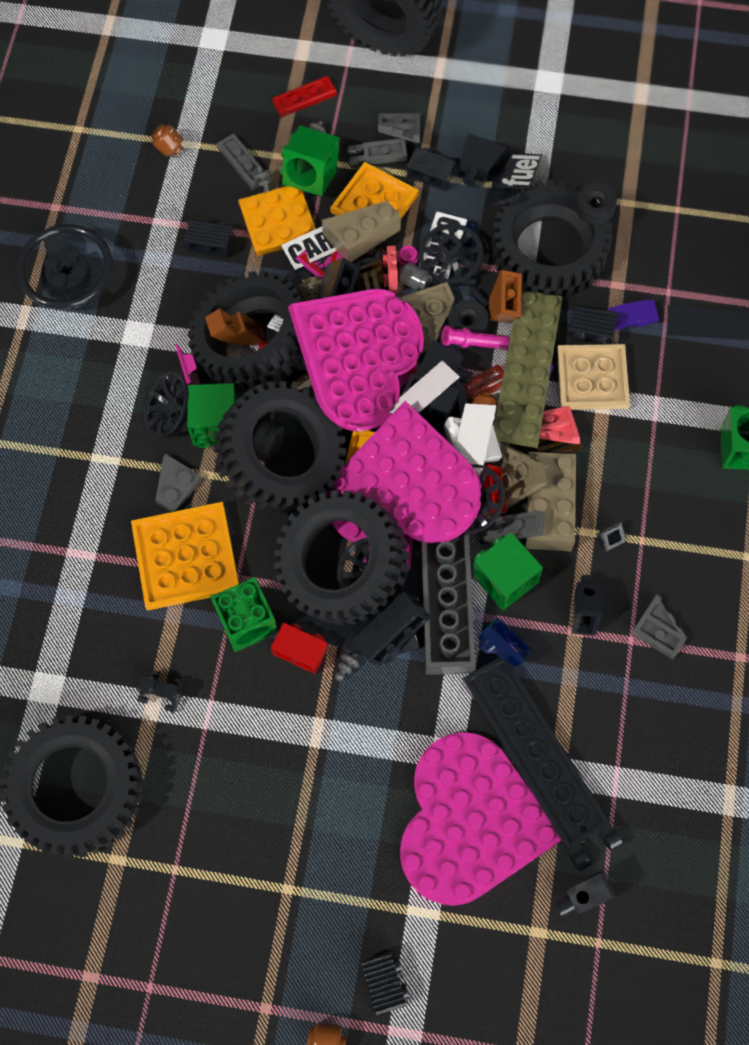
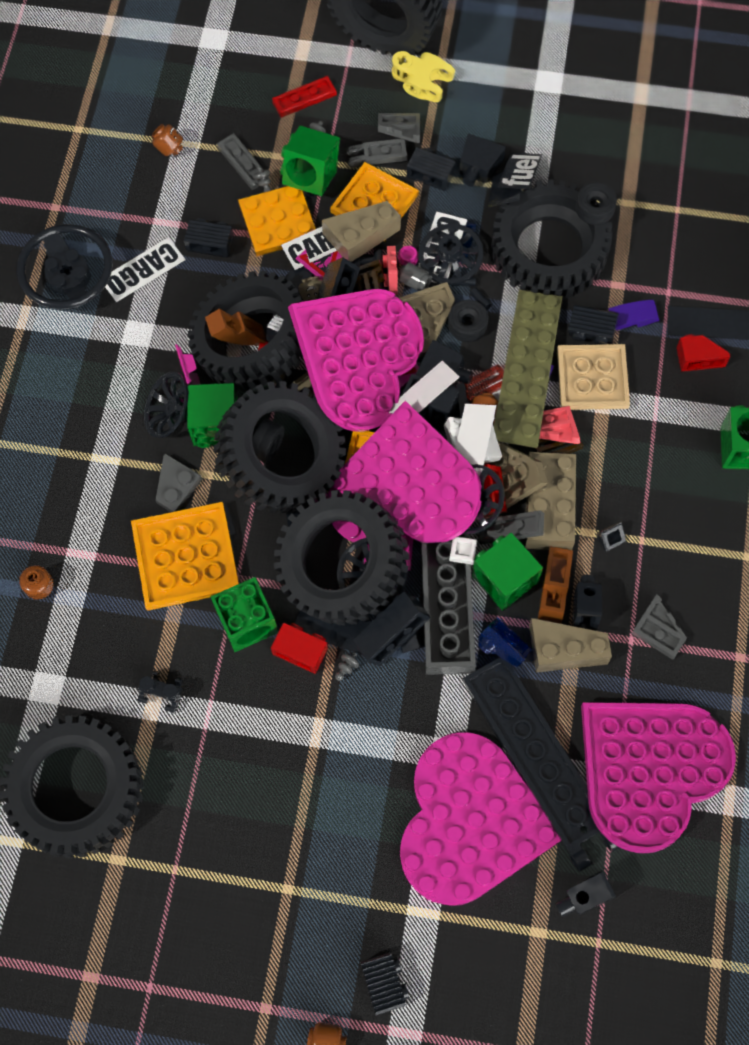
dark pink pin [442,325,510,350] -> none
dark orange slope [489,270,522,323] -> none
none -> dark orange head [19,565,54,599]
none -> sticker [106,238,186,302]
none -> light yellow piece [392,51,455,102]
none -> white tile [449,537,477,565]
none -> dark tan wedge [529,618,612,673]
none -> dark orange slope [538,546,573,624]
none -> dark pink plate [581,702,736,853]
none -> red slope [676,334,730,372]

